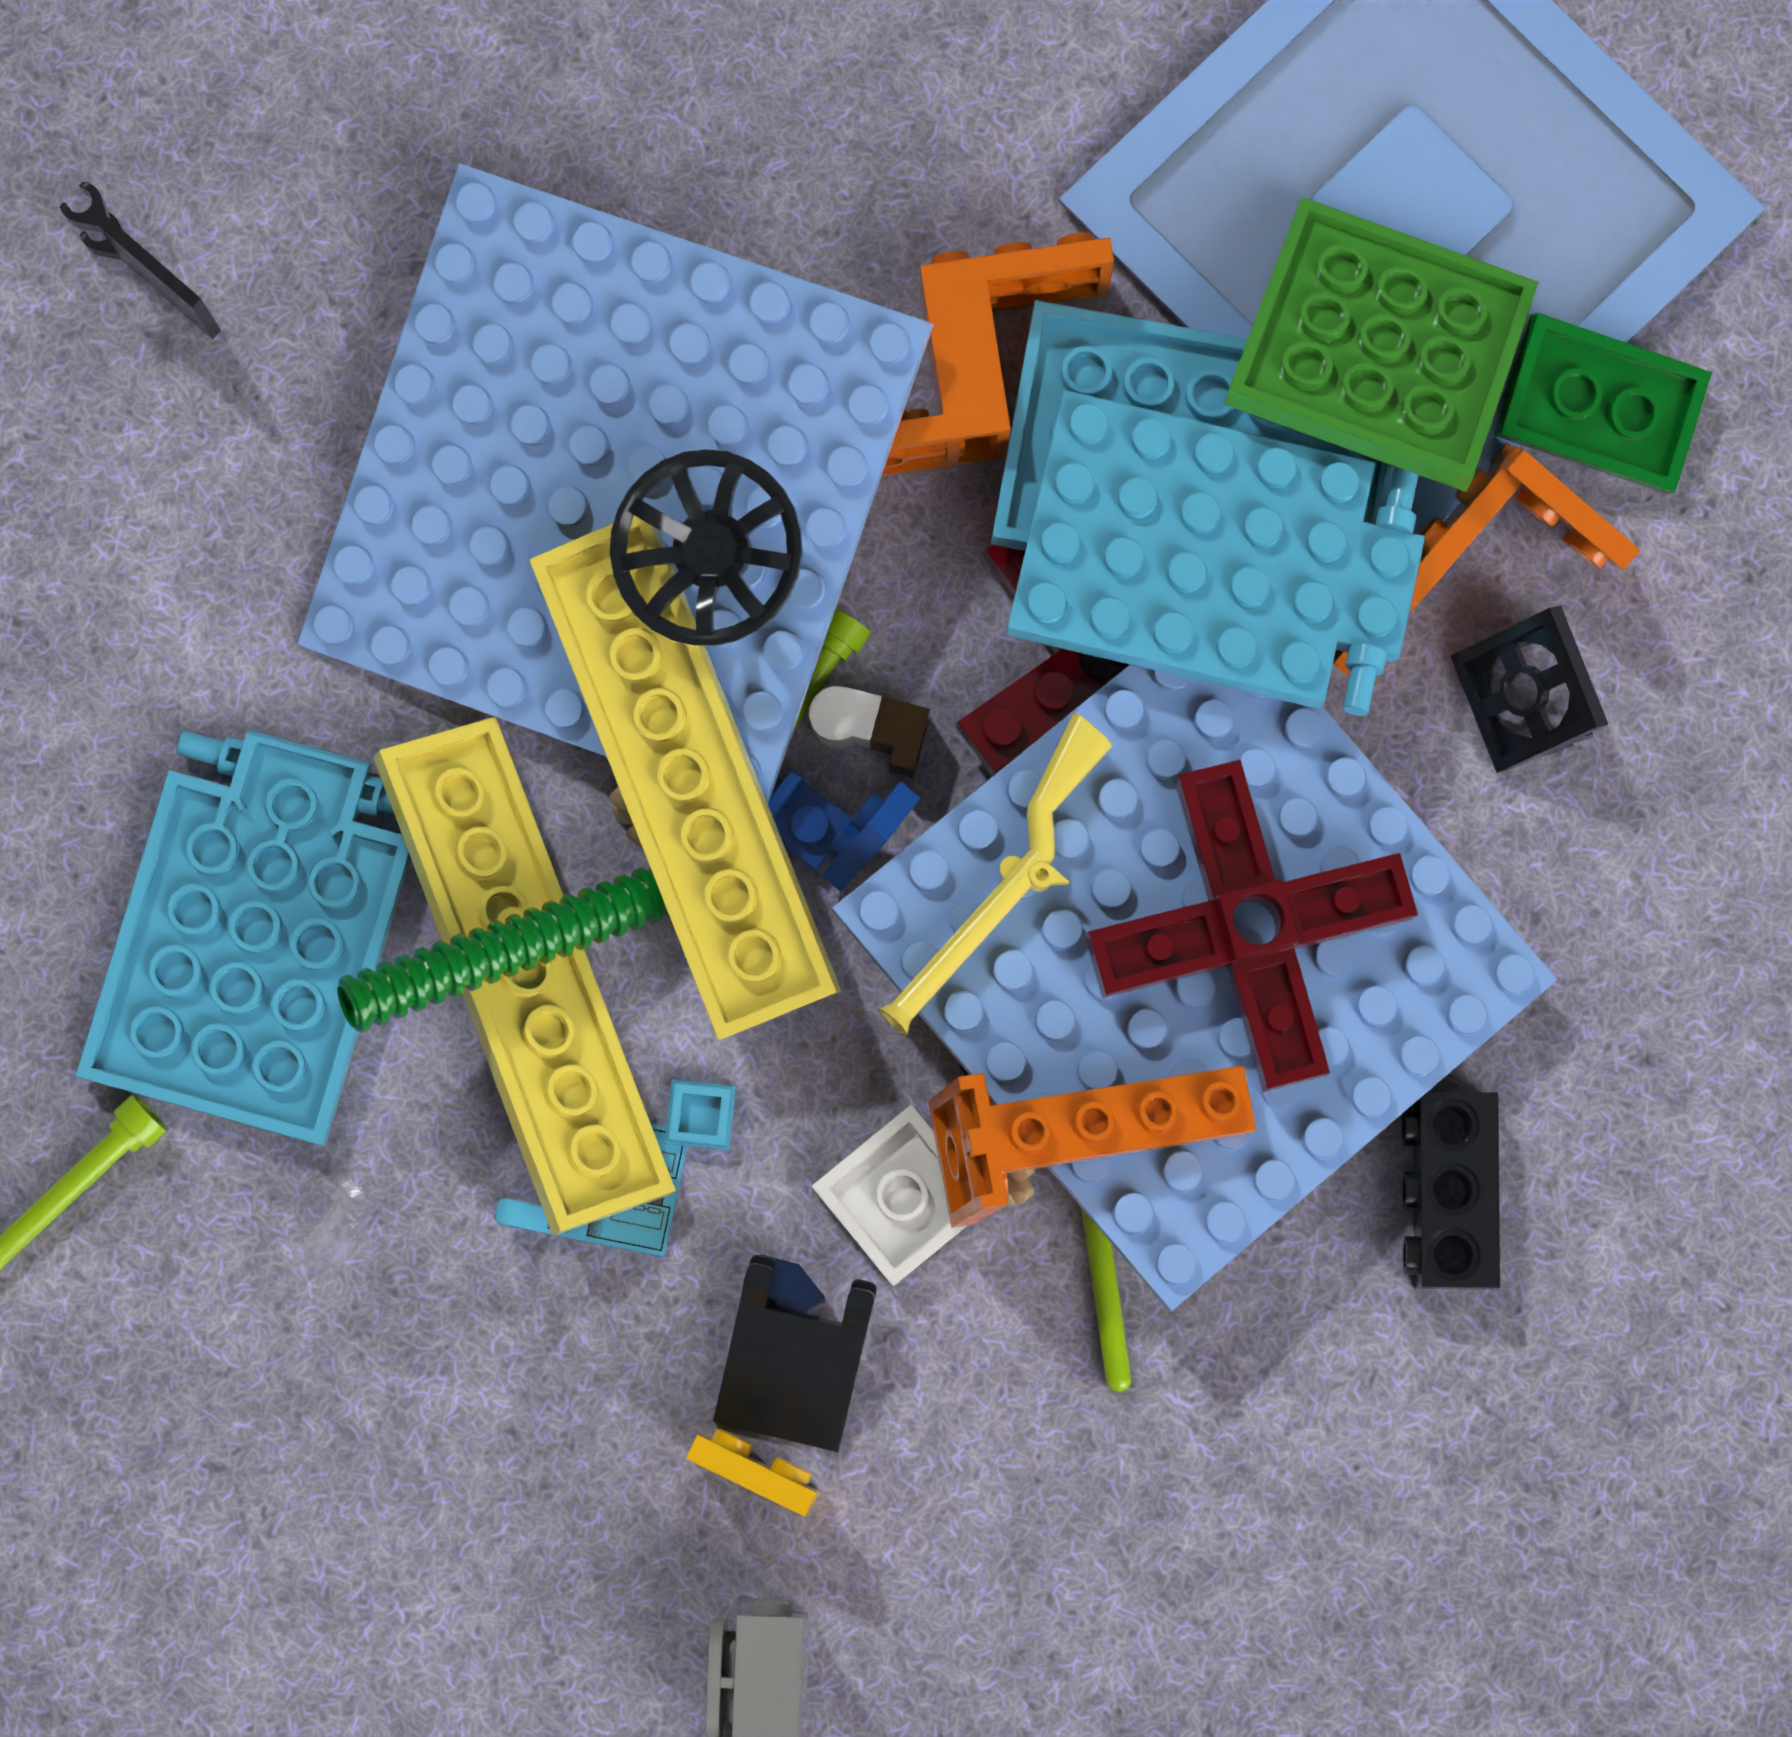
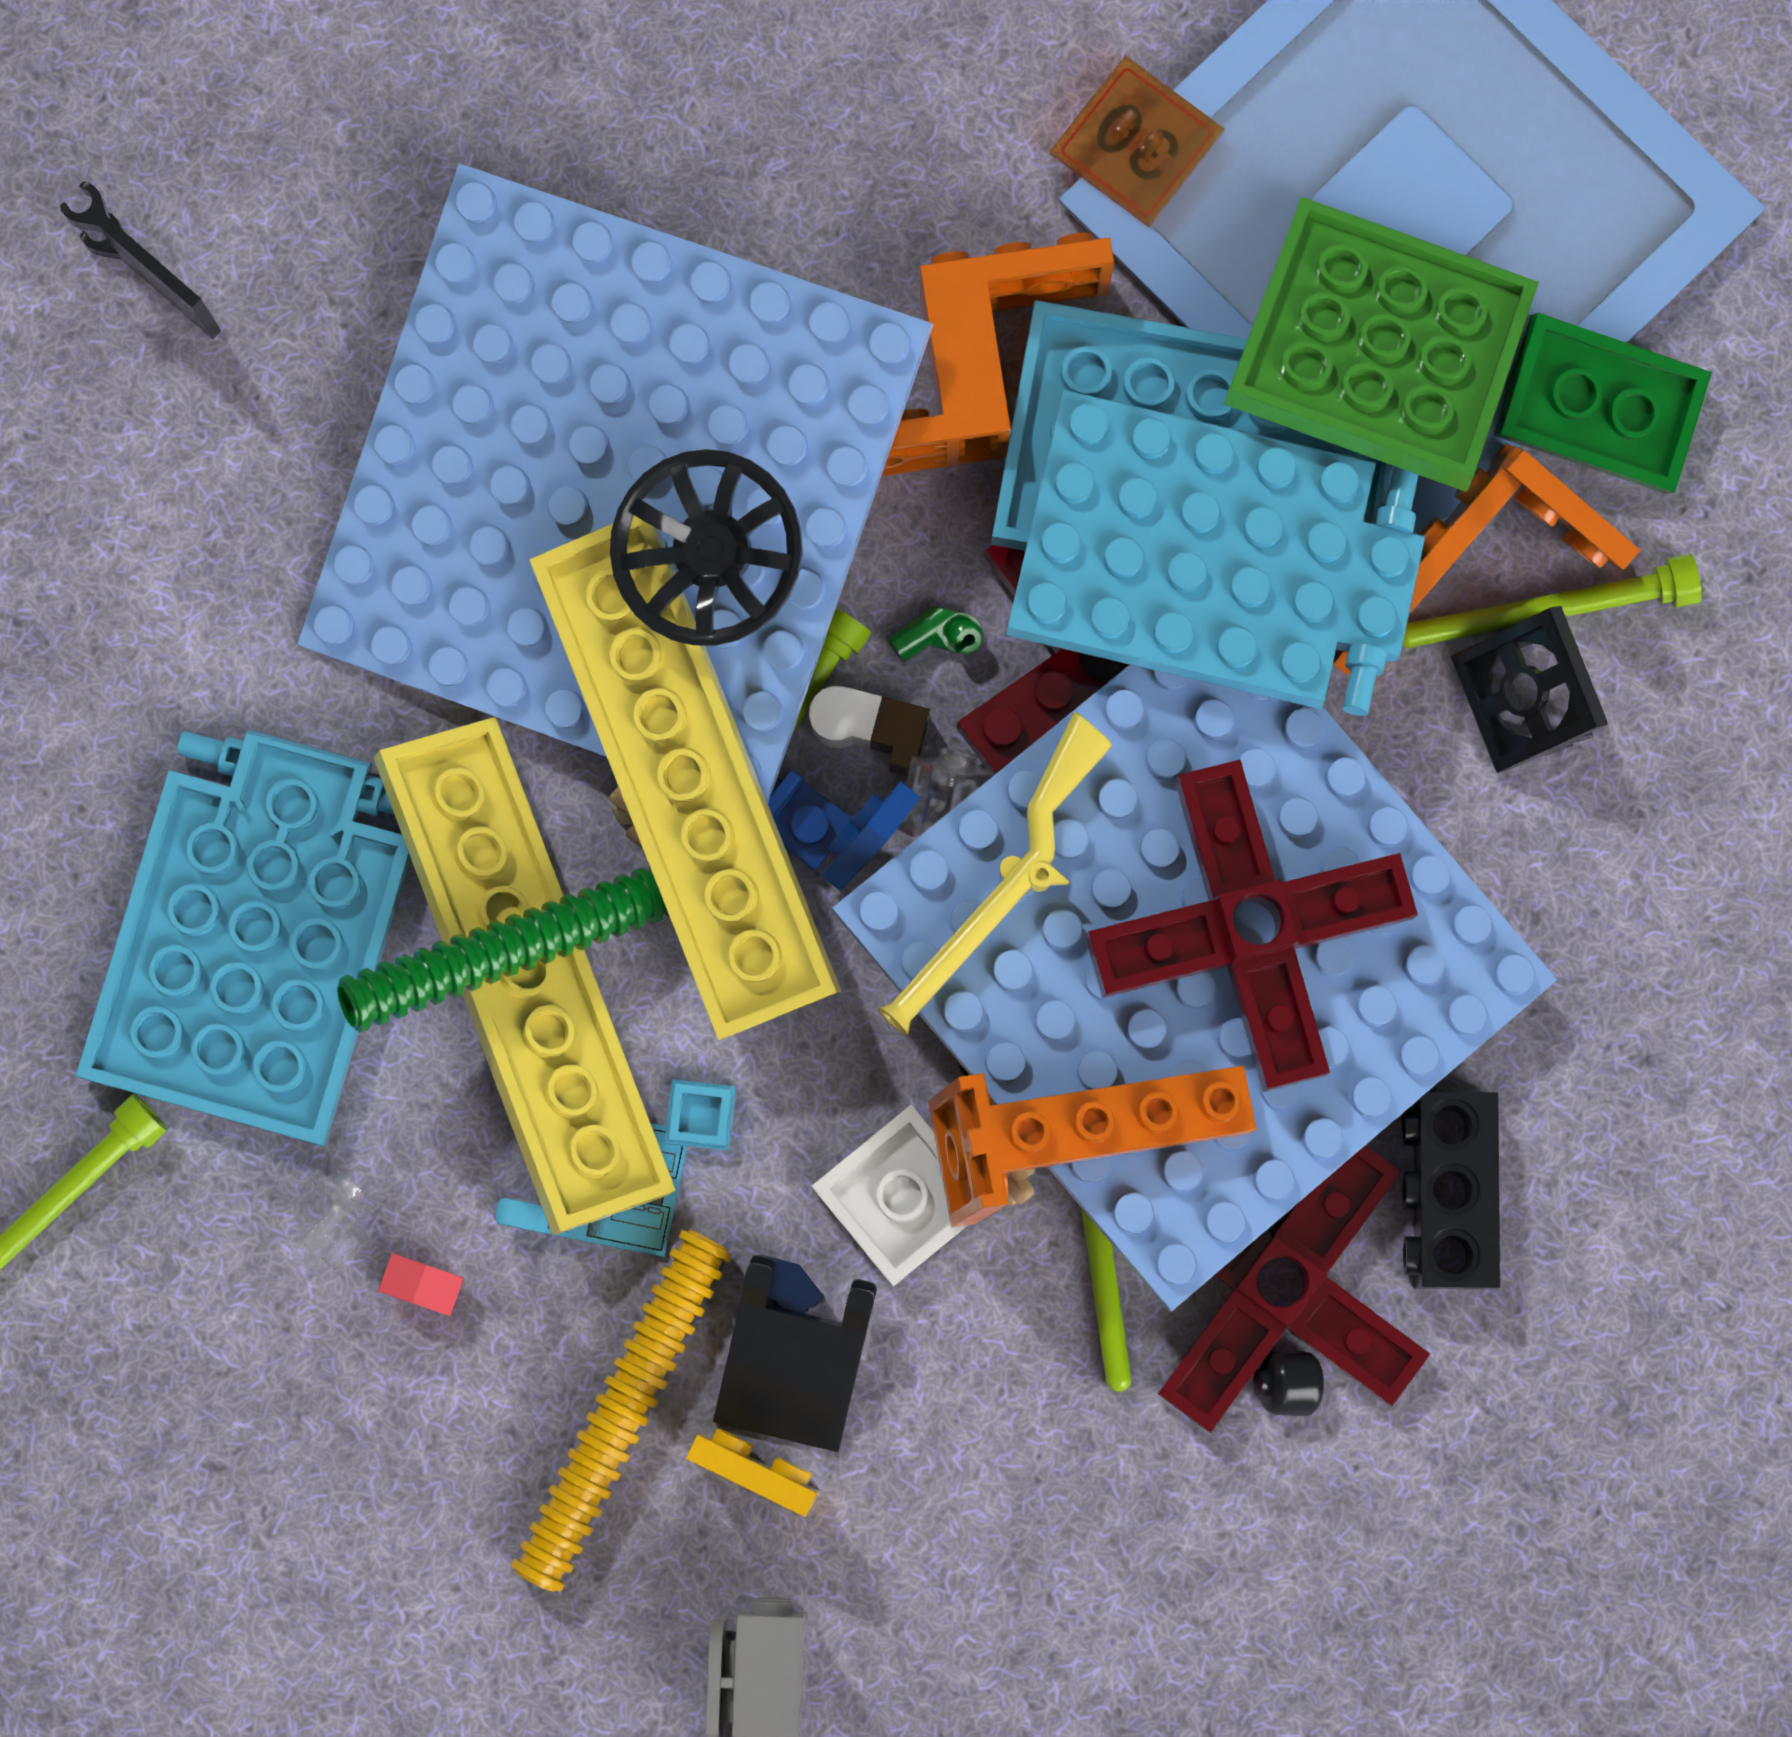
none -> coral piece [378,1253,464,1316]
none -> yellow piece [510,1229,733,1593]
none -> green arm [886,606,984,663]
none -> clear bracket [897,748,996,837]
none -> clear orange piece [1049,55,1225,227]
none -> dark red piece [1157,1145,1430,1433]
none -> black piece [1253,1351,1324,1416]
none -> lime piece [1402,553,1702,648]

